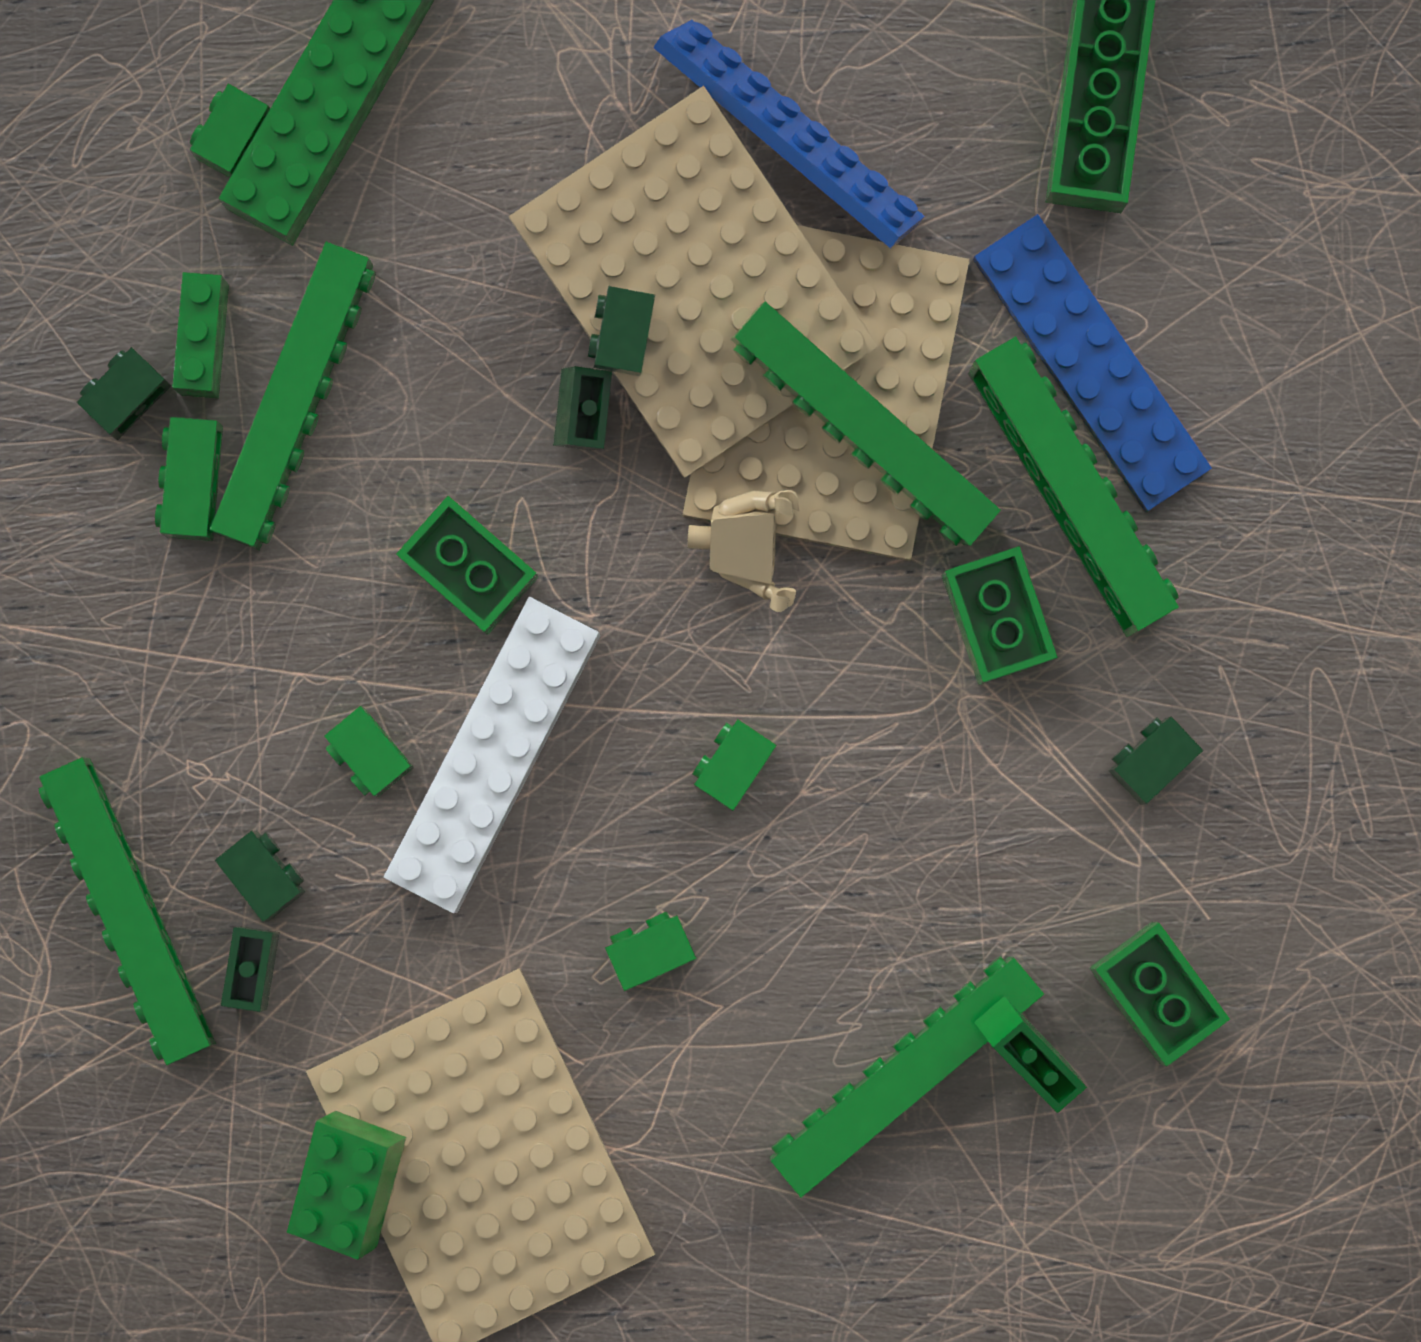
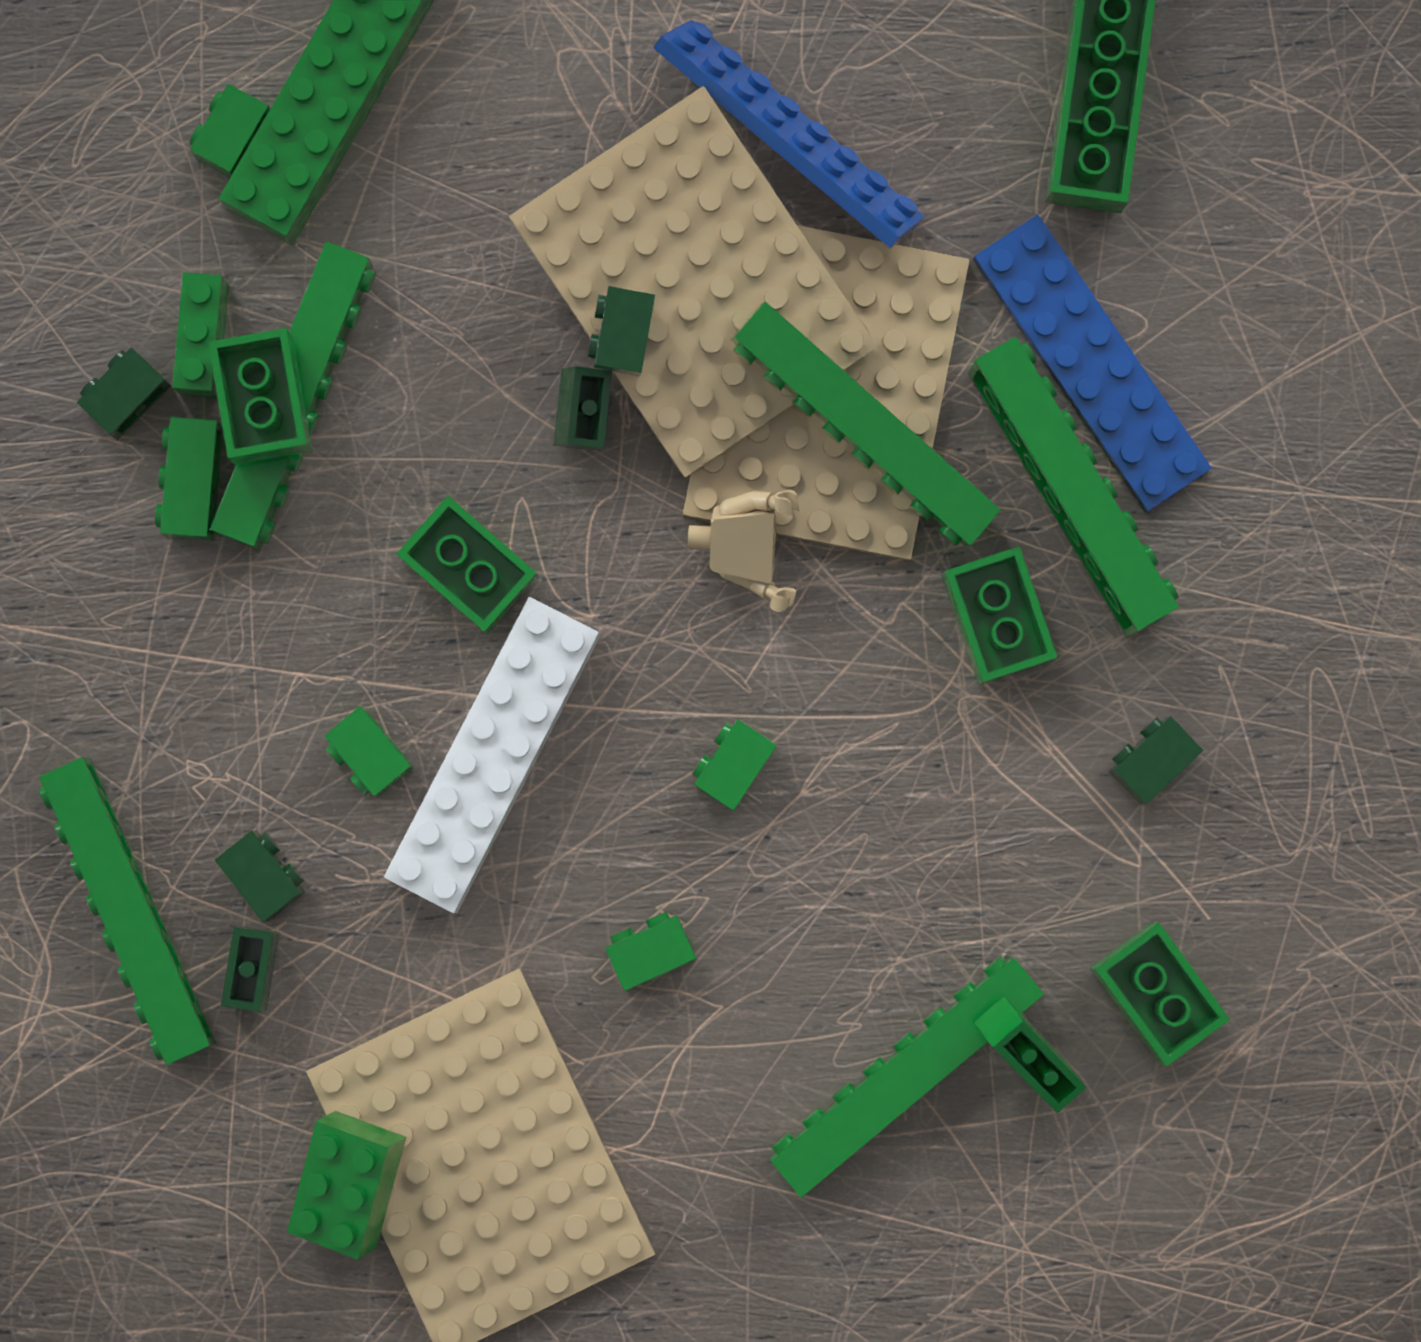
none -> green brick [208,328,313,465]

